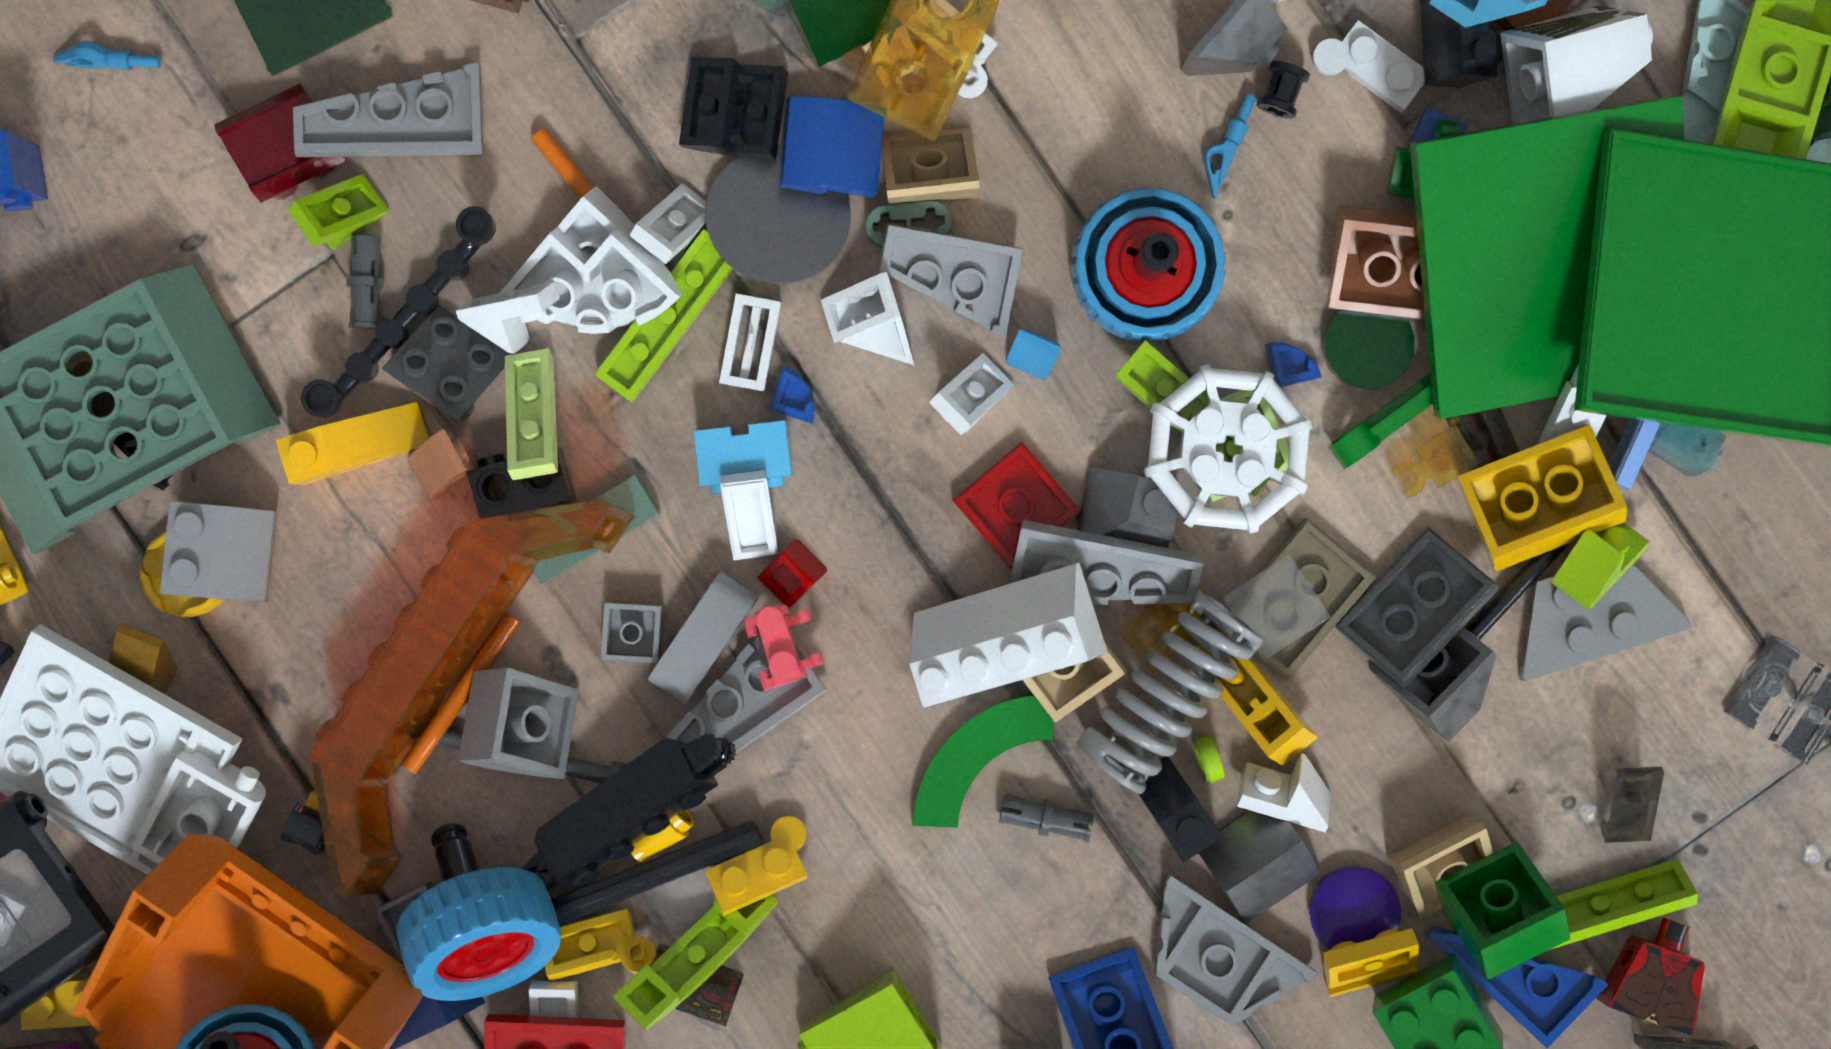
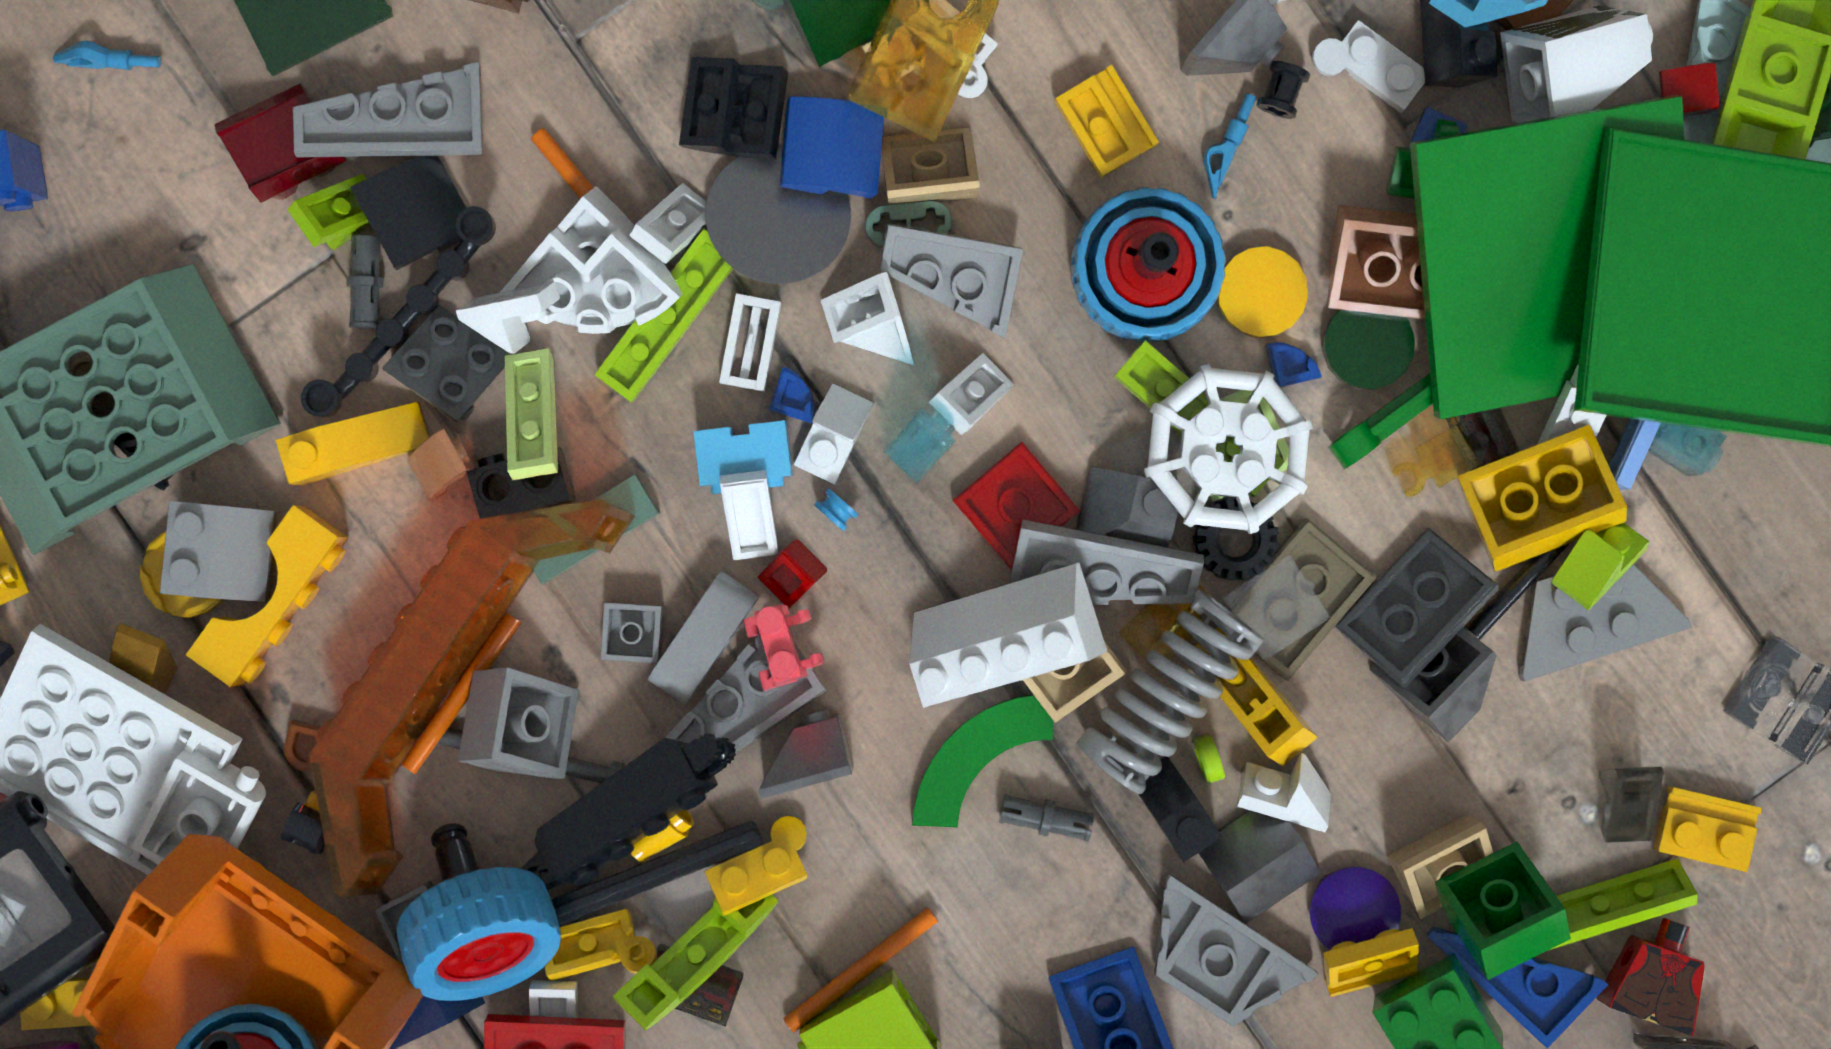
dark azure slope [1006,328,1062,380] -> none
none -> yellow arch [186,505,349,687]
none -> dark orange tile [284,720,338,771]
none -> black slope [350,156,466,271]
none -> flat silver slope [758,709,854,799]
none -> orange bar [783,907,939,1033]
none -> white slope [794,384,874,485]
none -> dark azure bush [814,488,859,531]
none -> clear light blue slope [884,409,956,484]
none -> yellow plate [1054,65,1159,179]
none -> black tyre [1193,498,1279,580]
none -> yellow tile [1217,246,1308,338]
none -> yellow plate [1653,786,1762,872]
none -> red slope [1659,62,1719,116]

